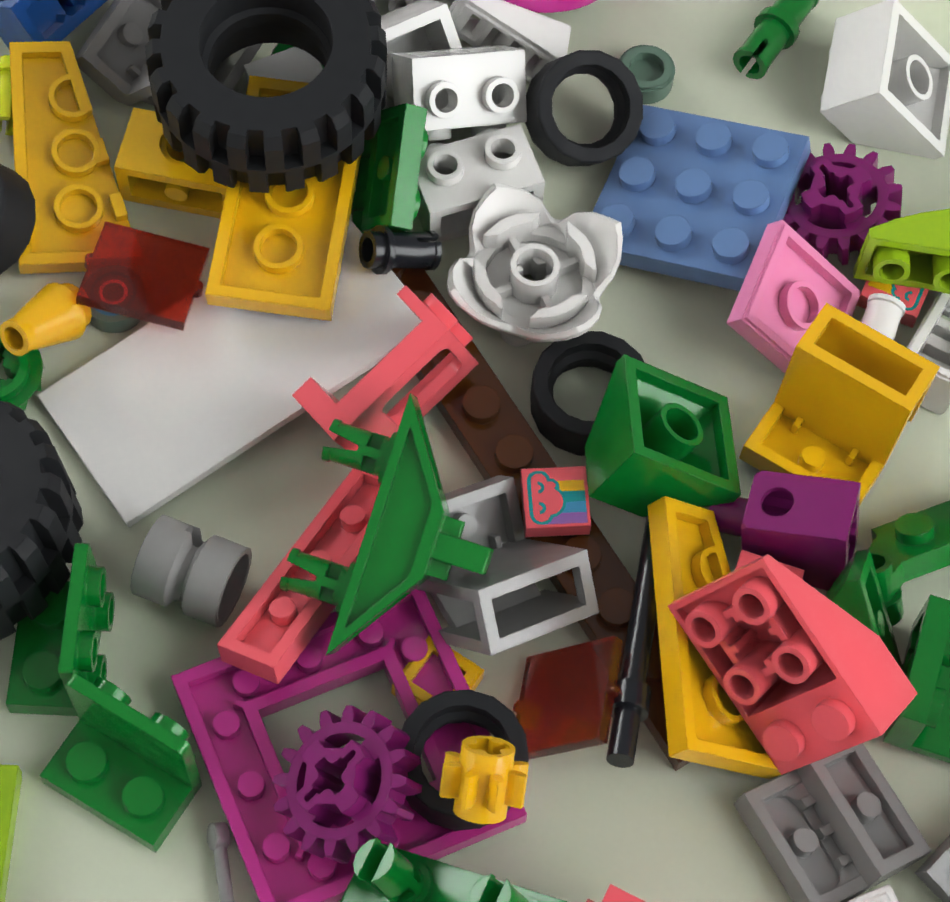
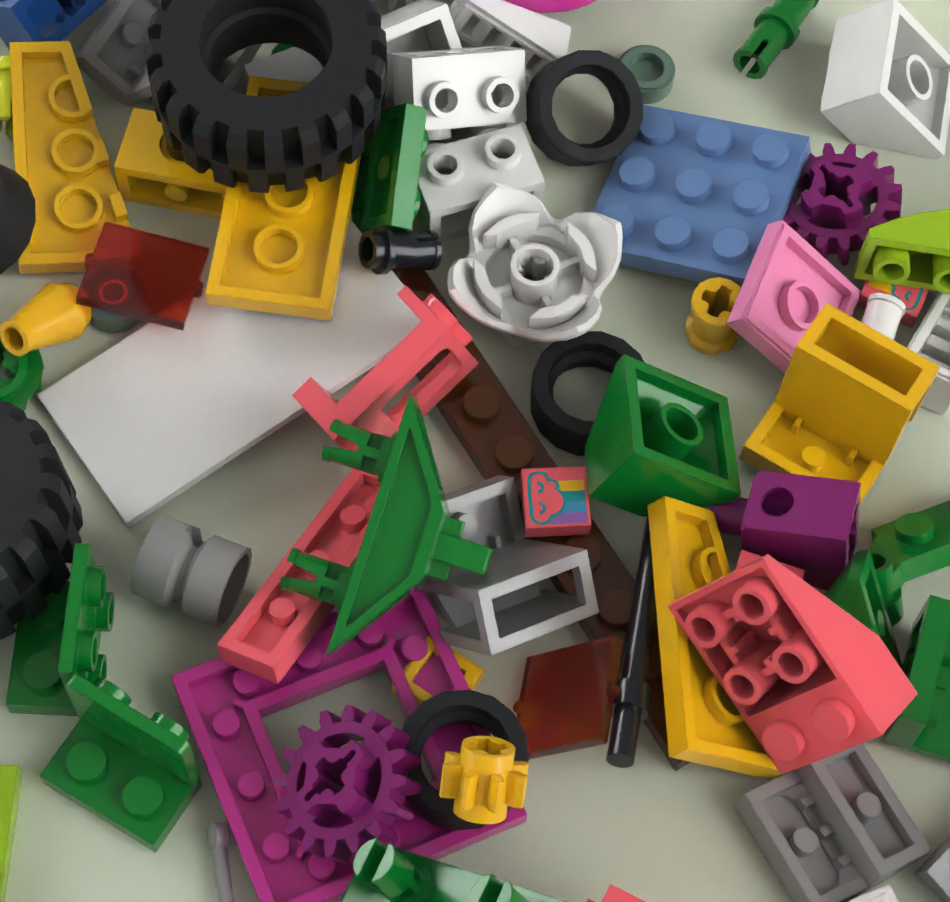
none -> yellow bush [684,277,741,356]

